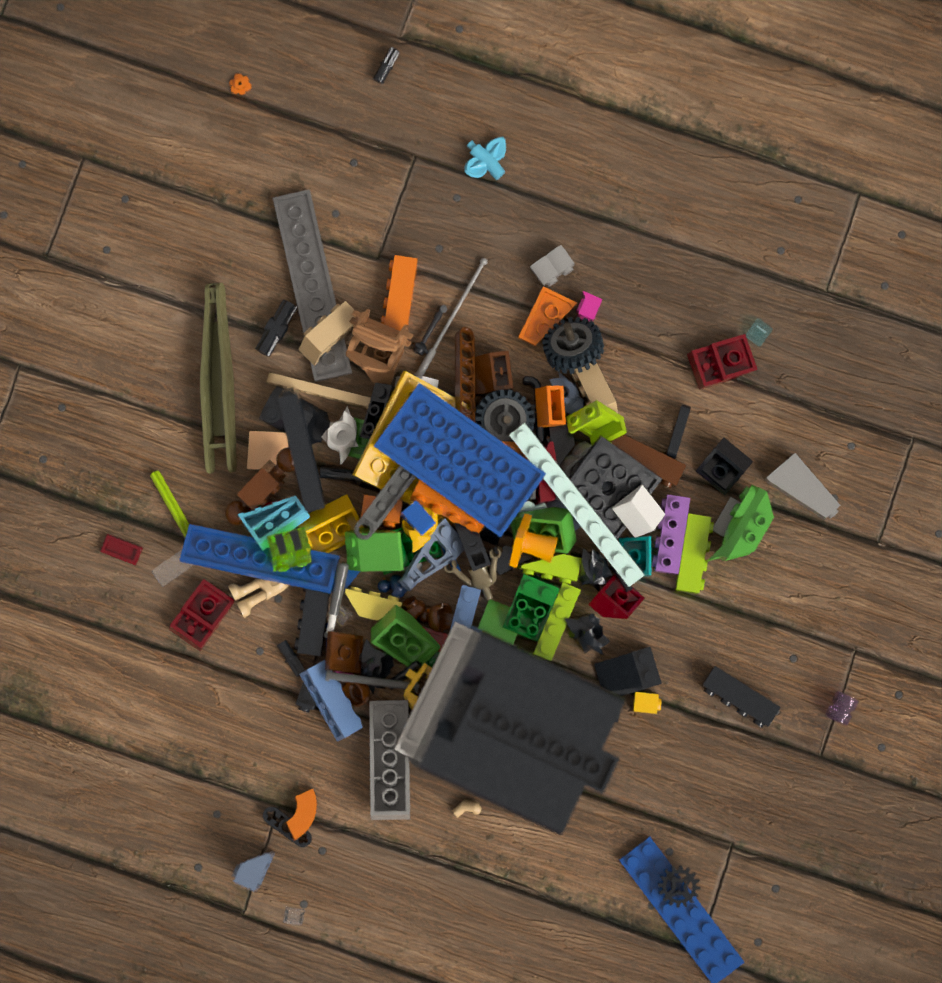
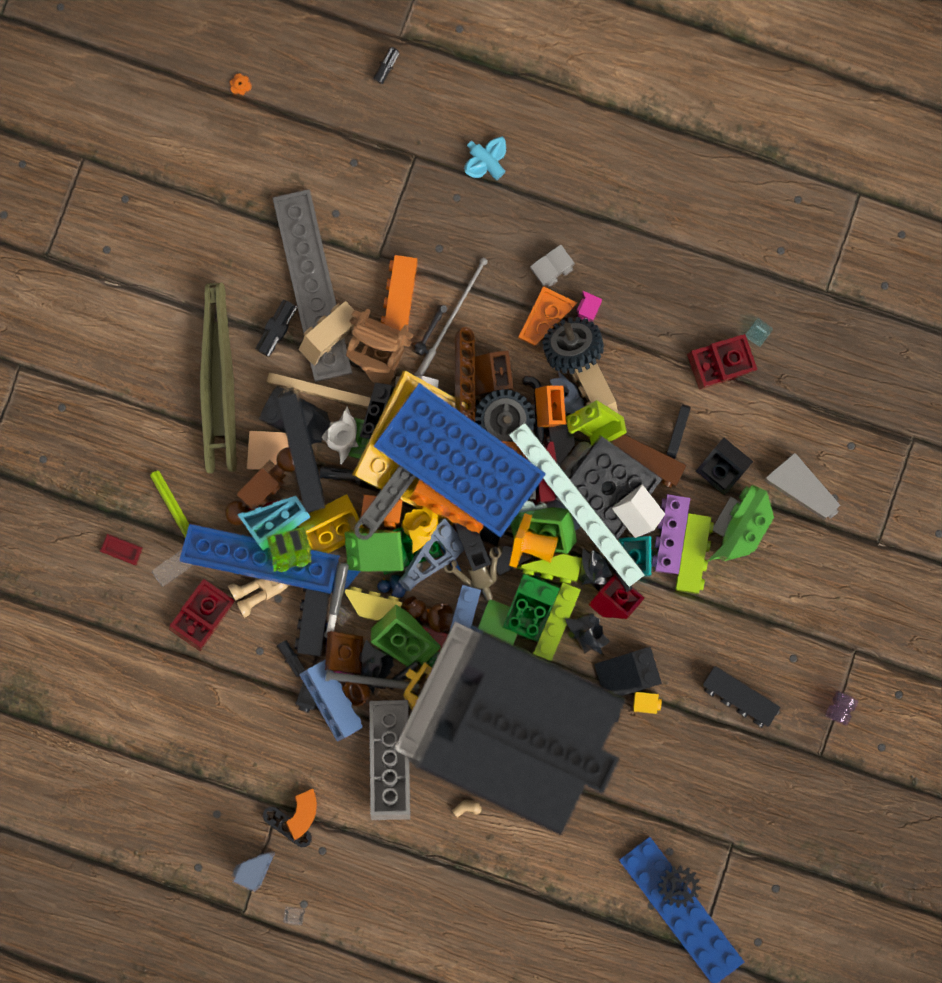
blue slope [400,500,436,536] -> none

